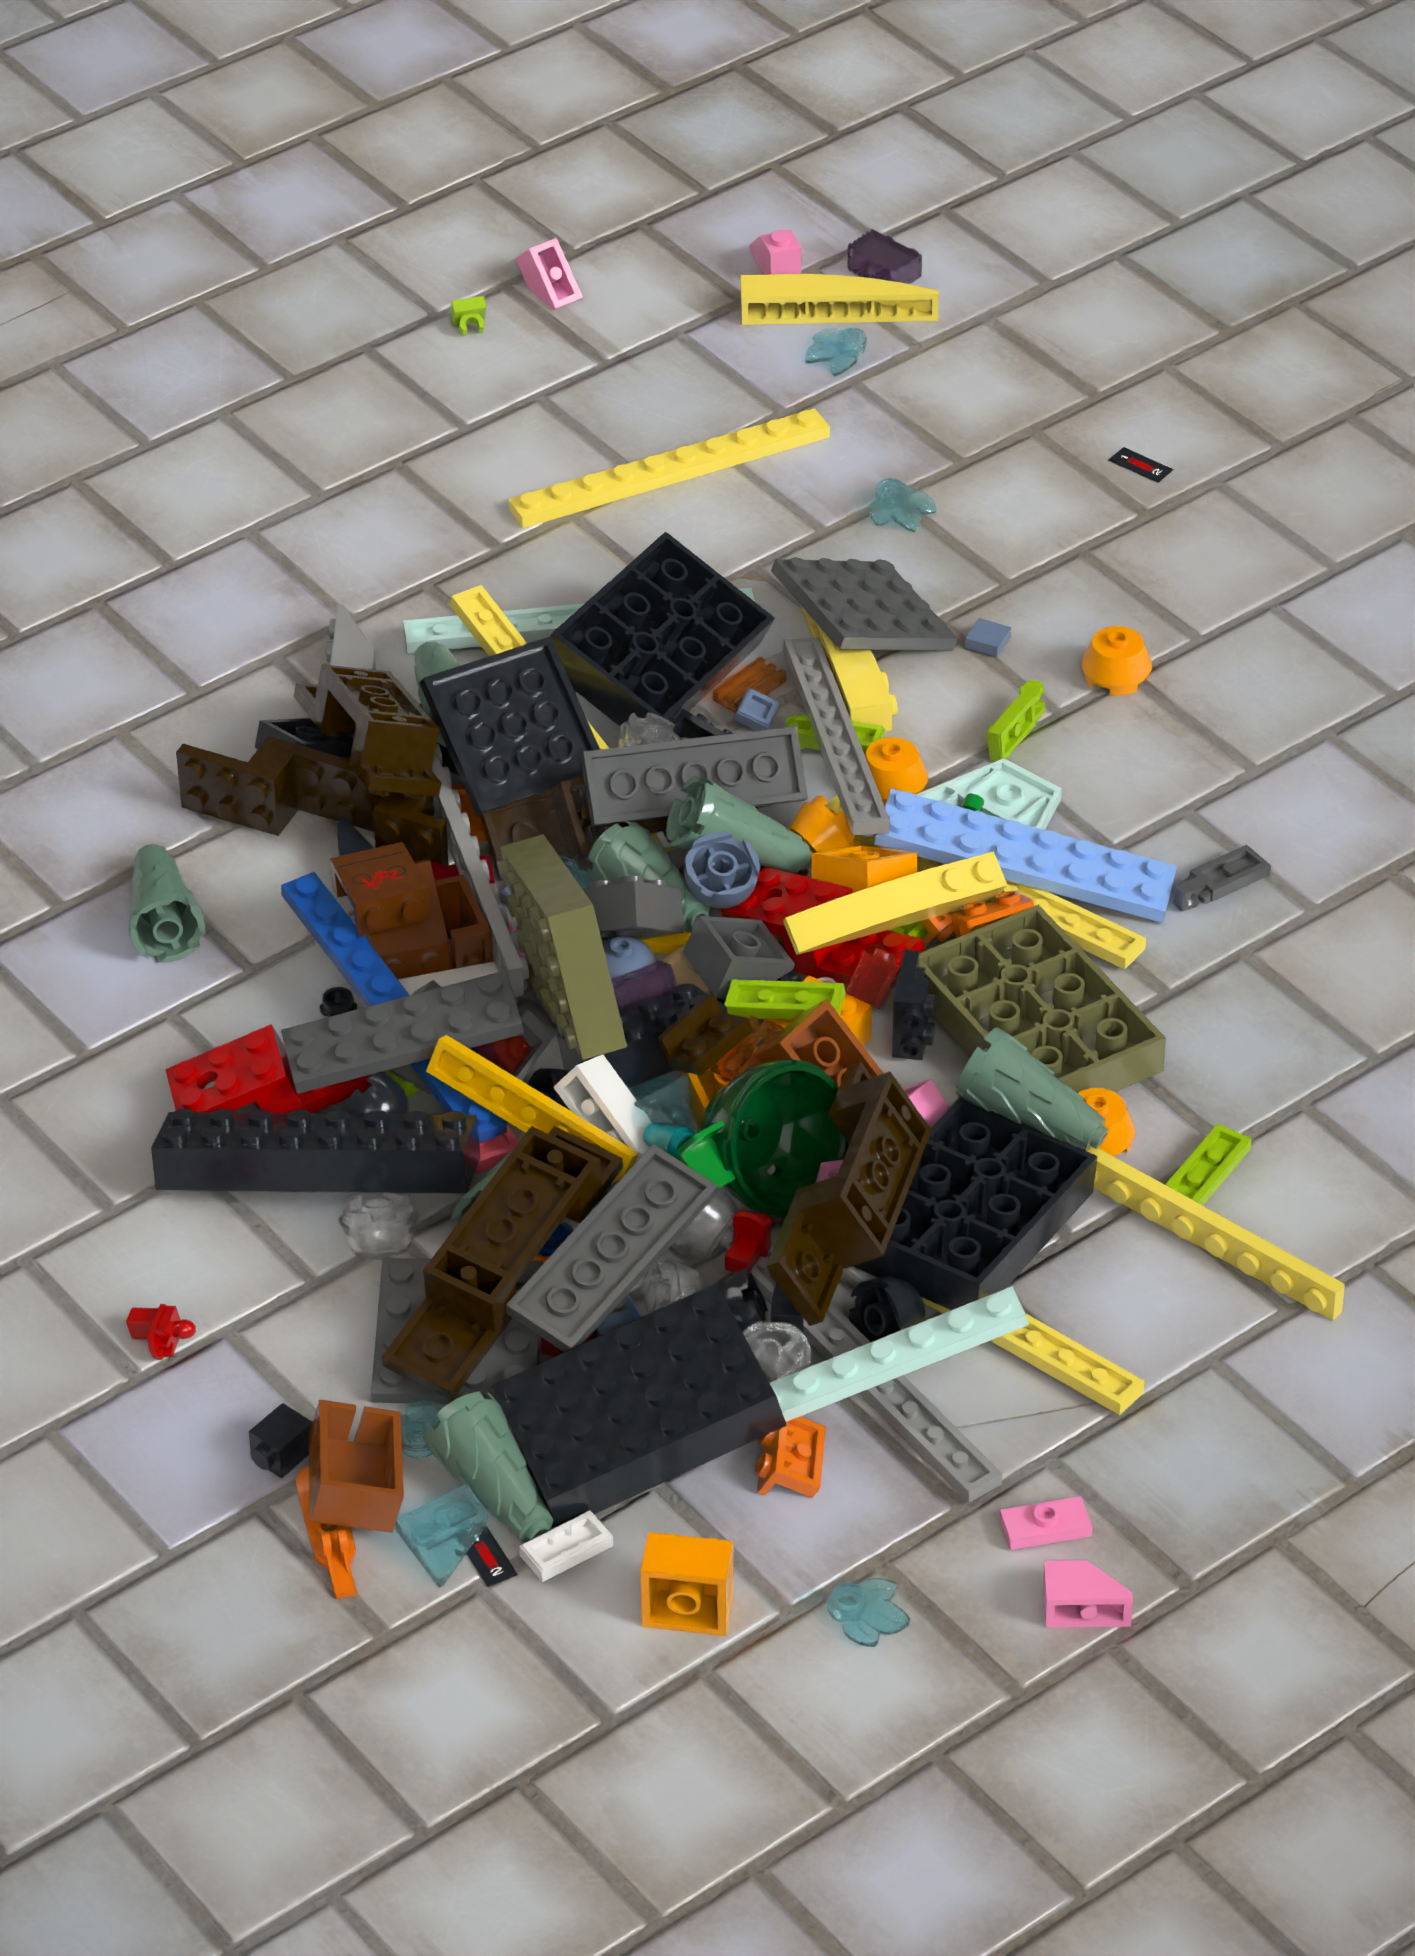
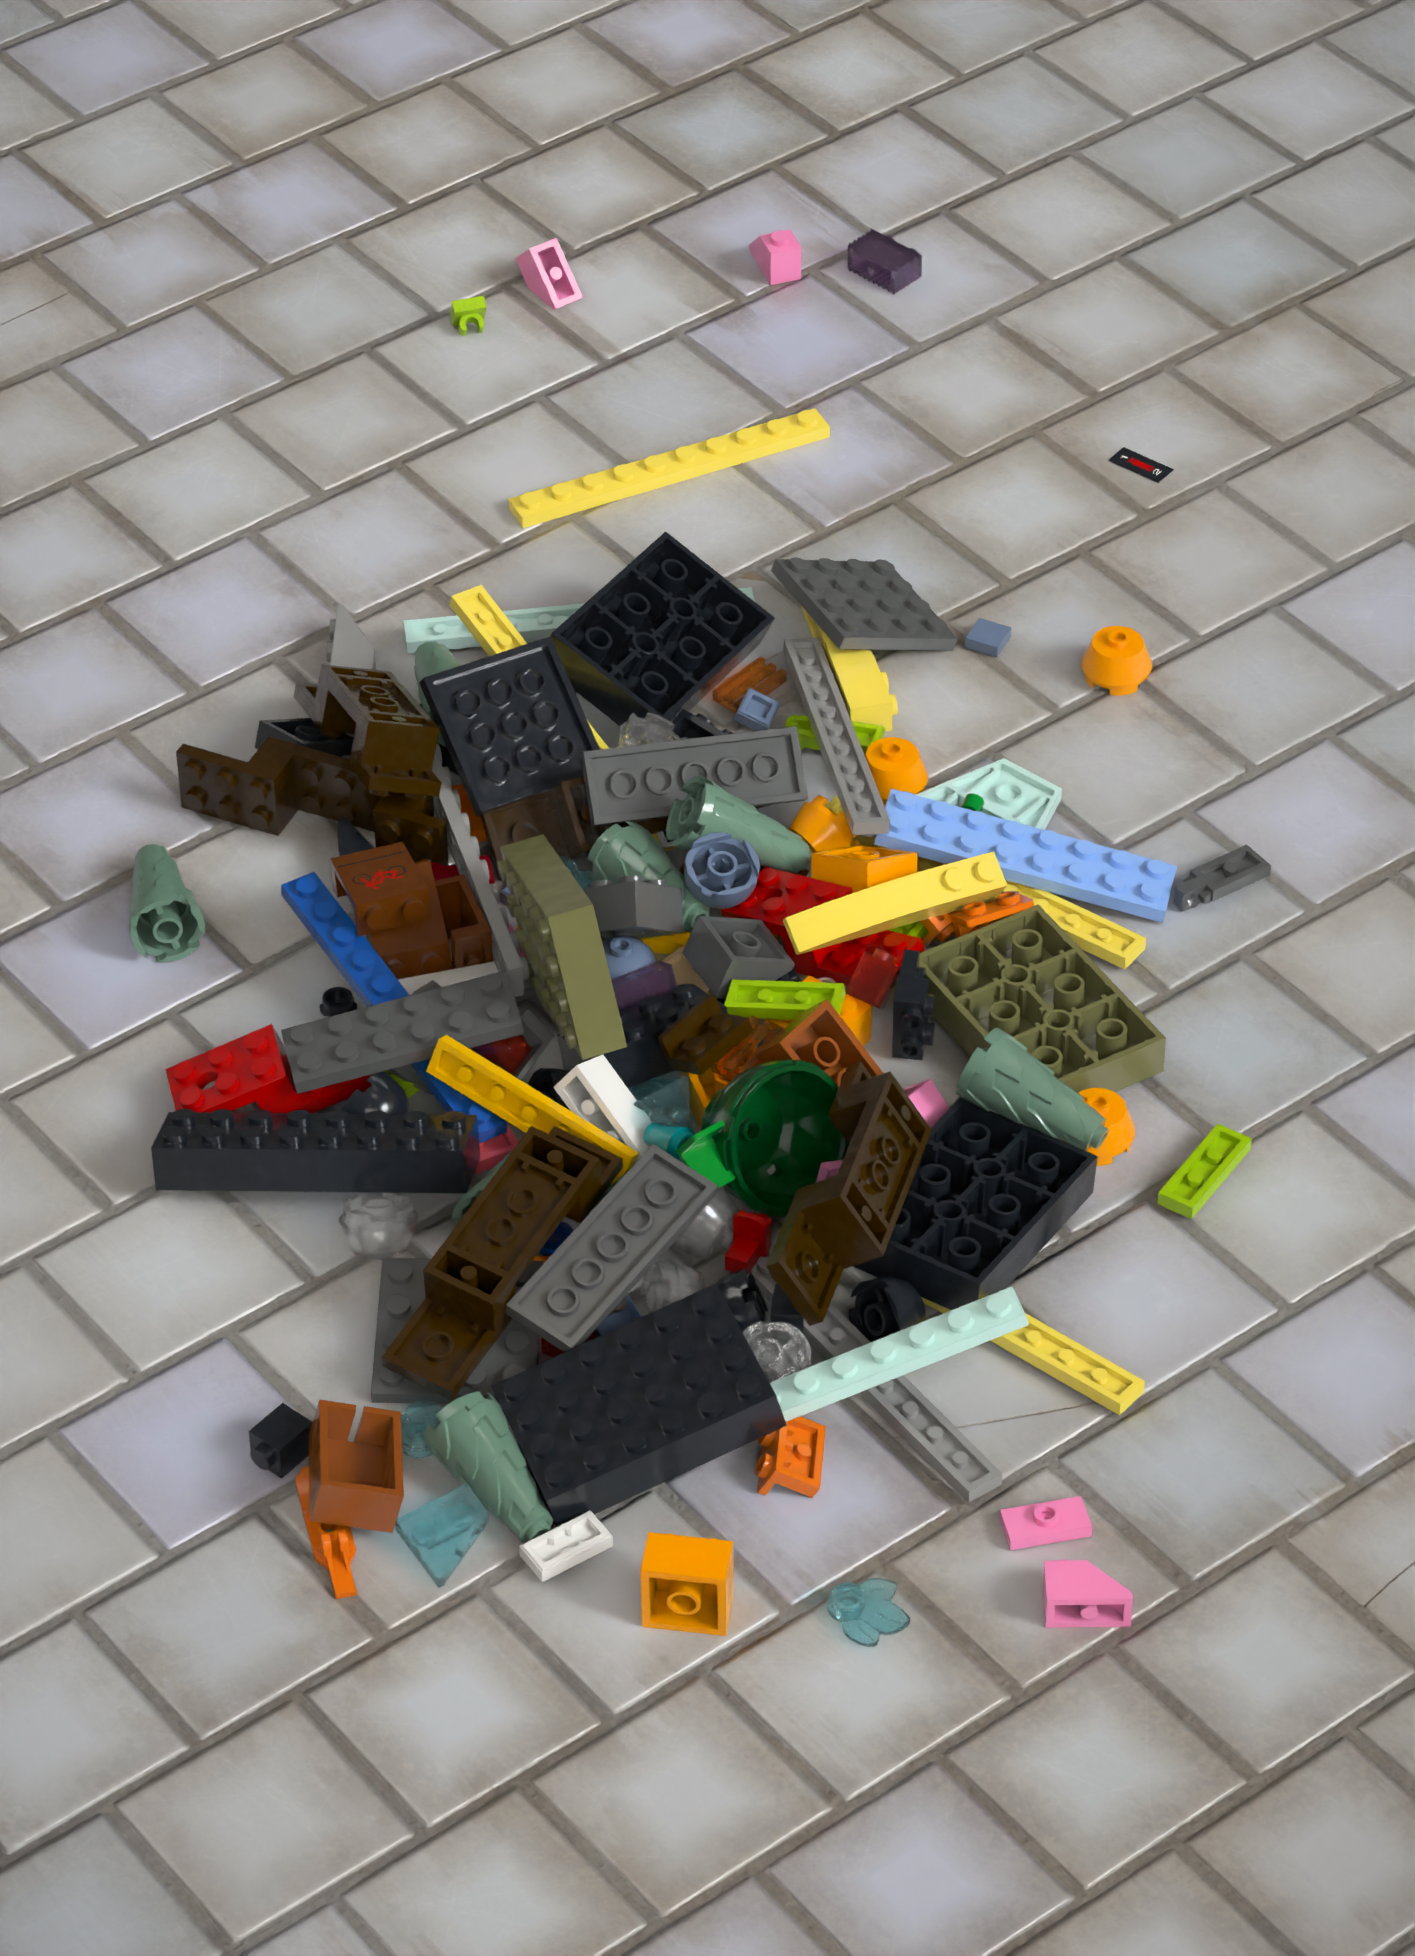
red piece [126,1304,196,1360] -> none
black sticker [455,1524,518,1587] -> none
light yellow slope [741,274,939,325] -> none
clear light blue plate [805,328,867,376] -> none
clear light blue plate [869,478,937,532] -> none
lime hinge [985,680,1046,762] -> none
light yellow plate [1021,1122,1345,1321] -> none

